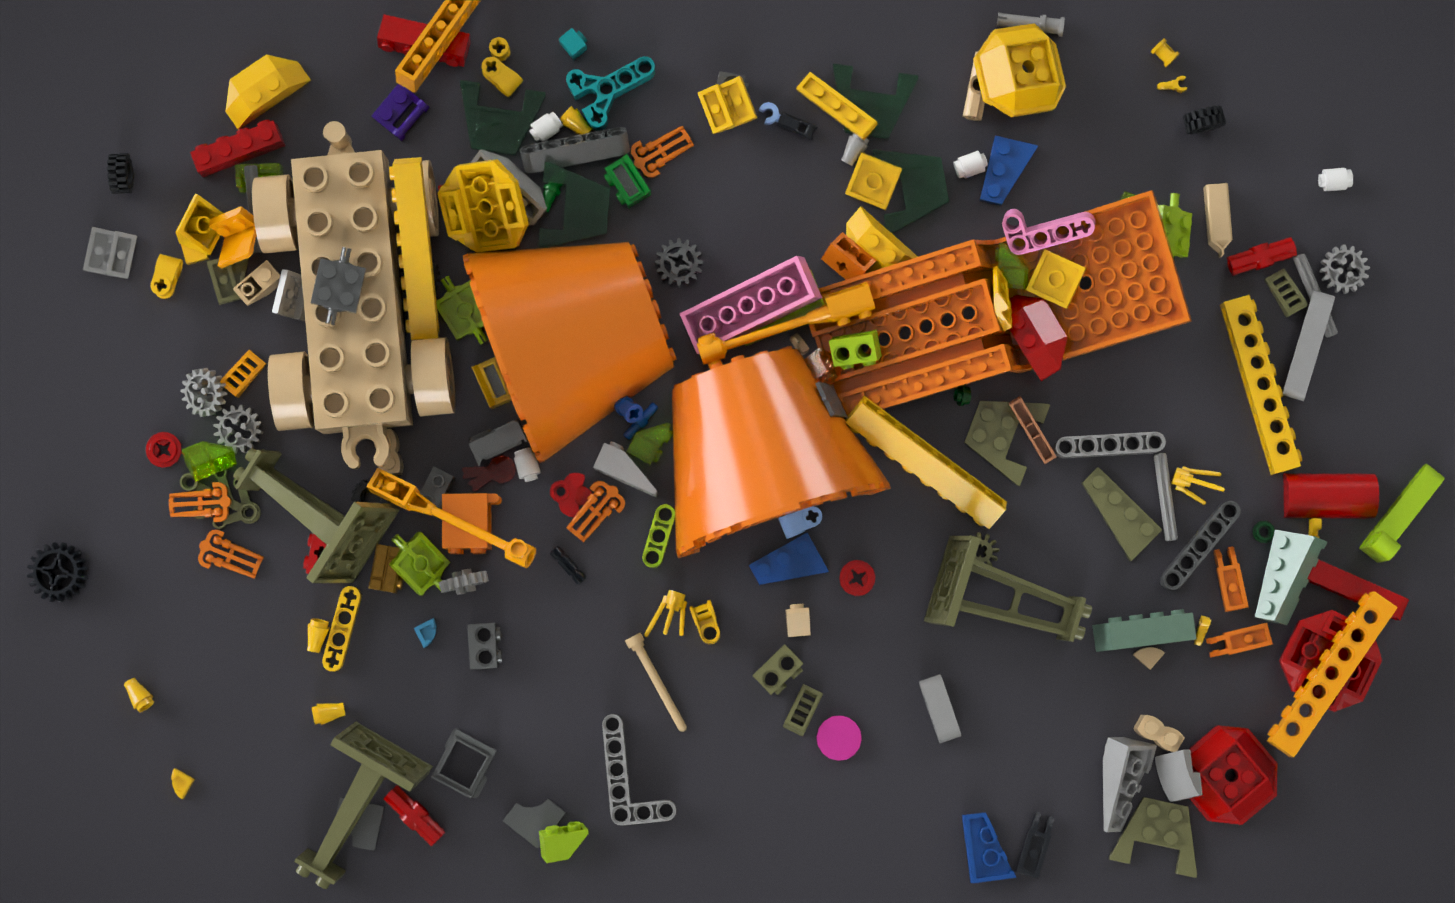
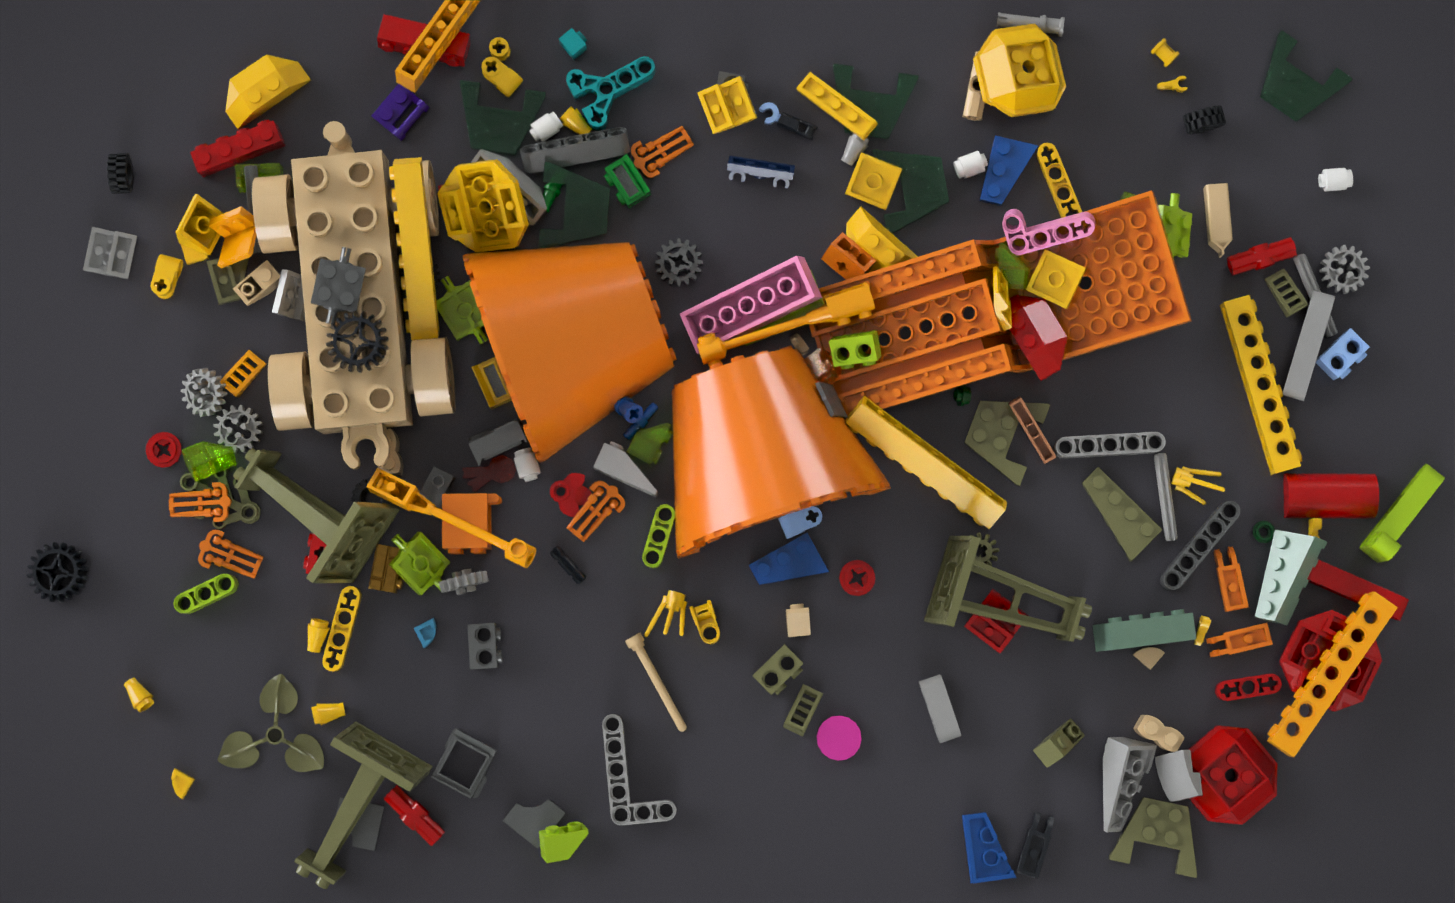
none -> lime beam [173,574,239,614]
none -> olive plant [218,674,324,772]
none -> black gear [326,310,389,373]
none -> plate [727,156,795,189]
none -> red slope [964,589,1029,653]
none -> olive slope [1033,718,1085,768]
none -> yellow beam [1036,143,1082,218]
none -> red beam [1215,674,1282,701]
none -> clear green wing [1260,30,1353,122]
none -> light blue brick [1316,328,1369,380]

